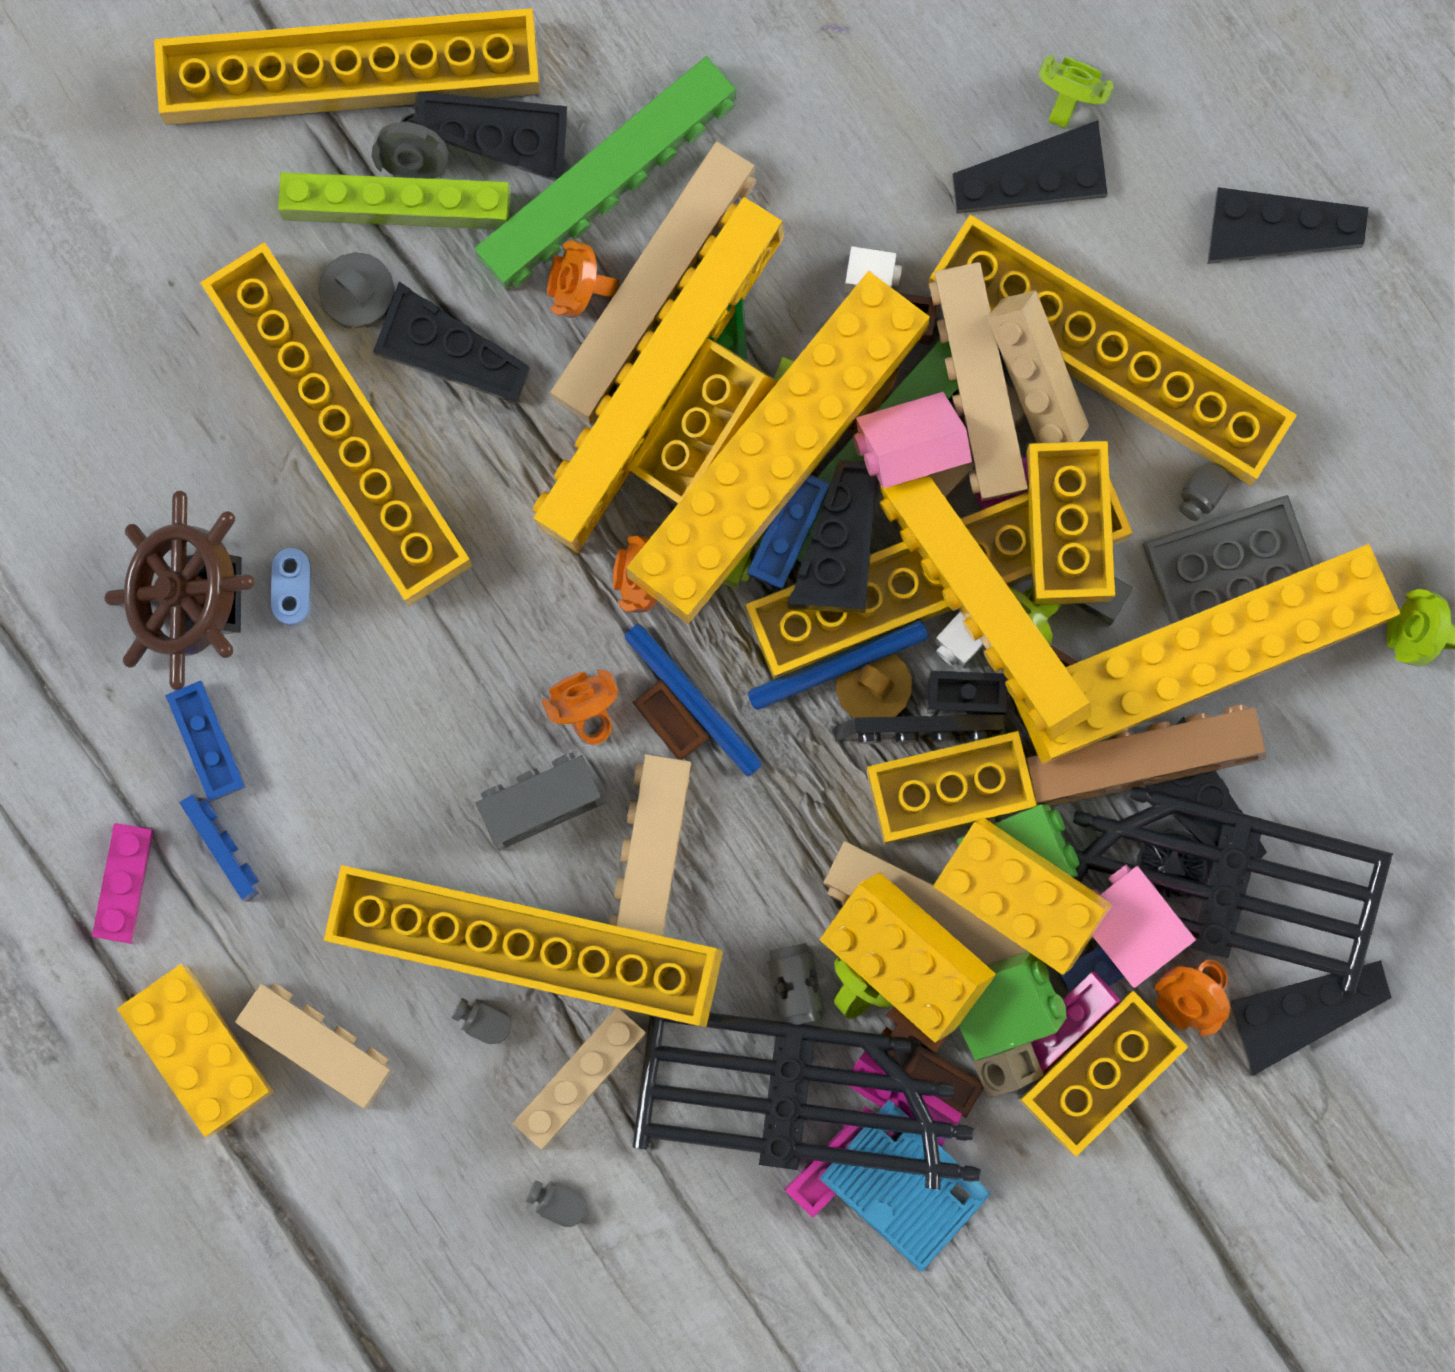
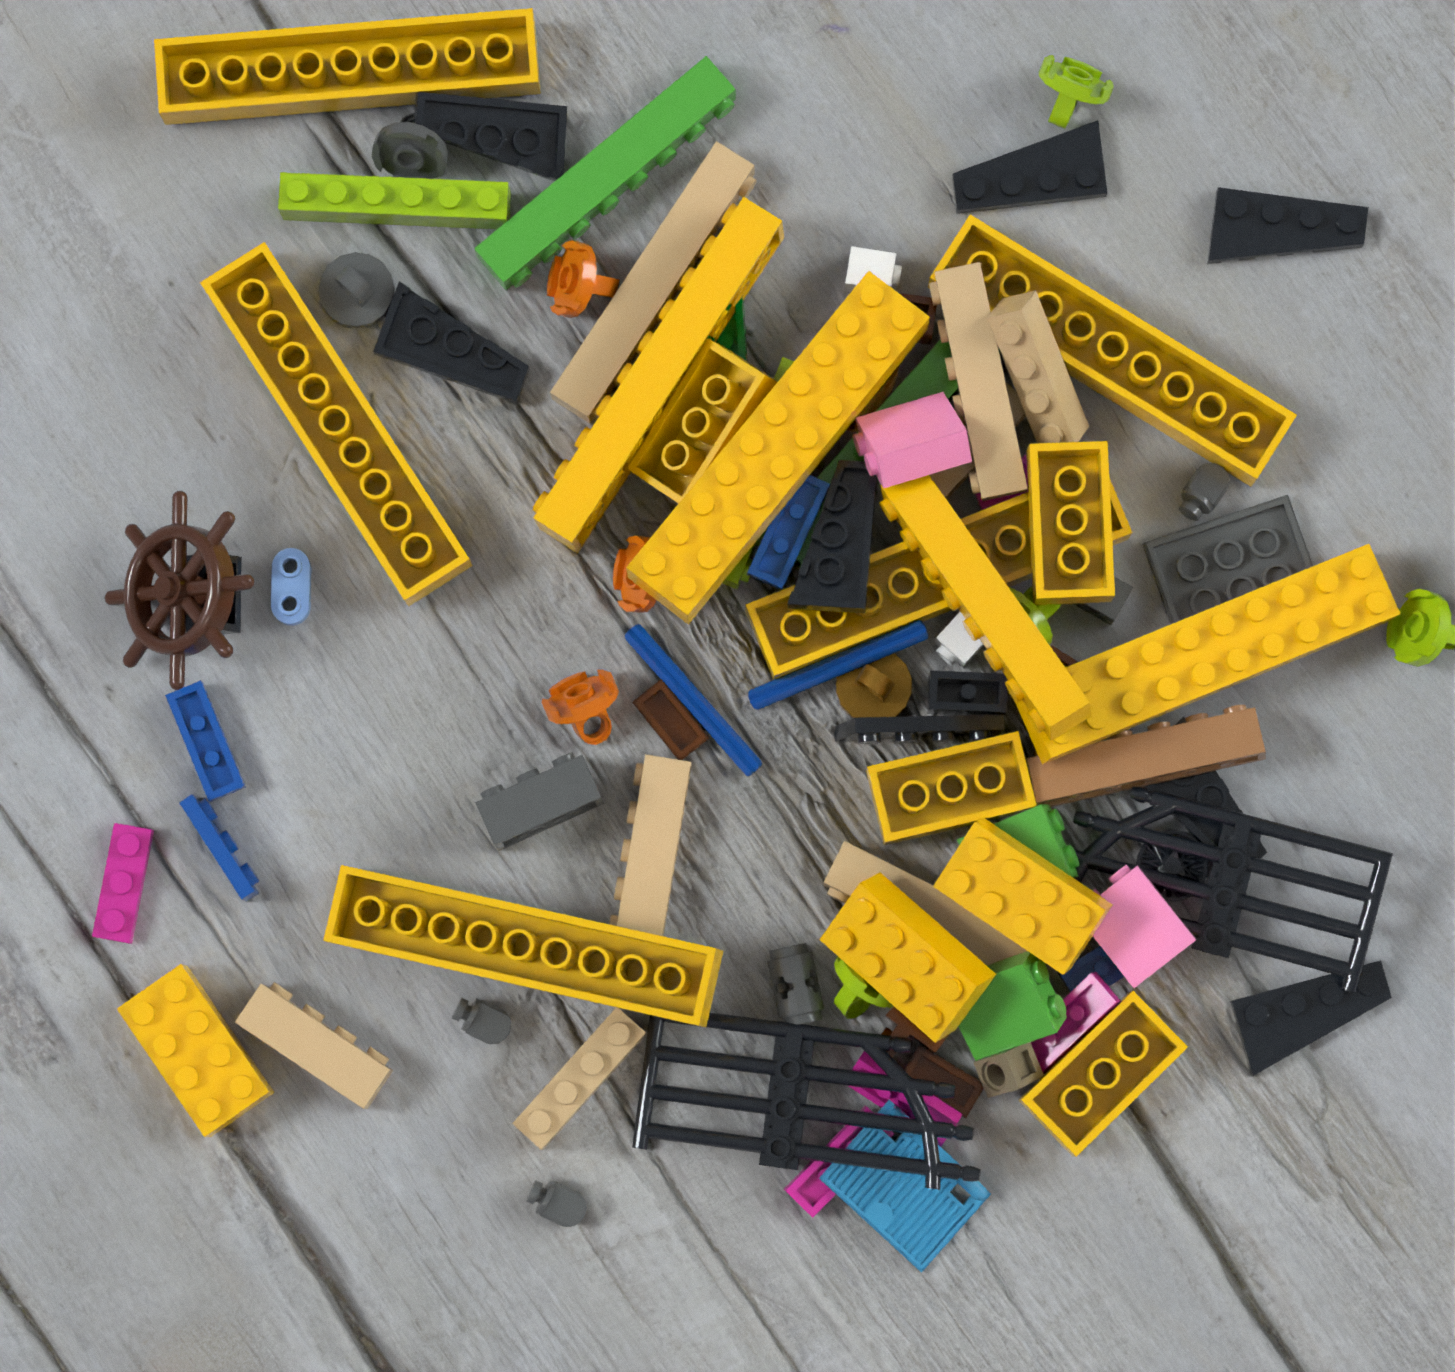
orange tile [1154,959,1230,1036] -> none

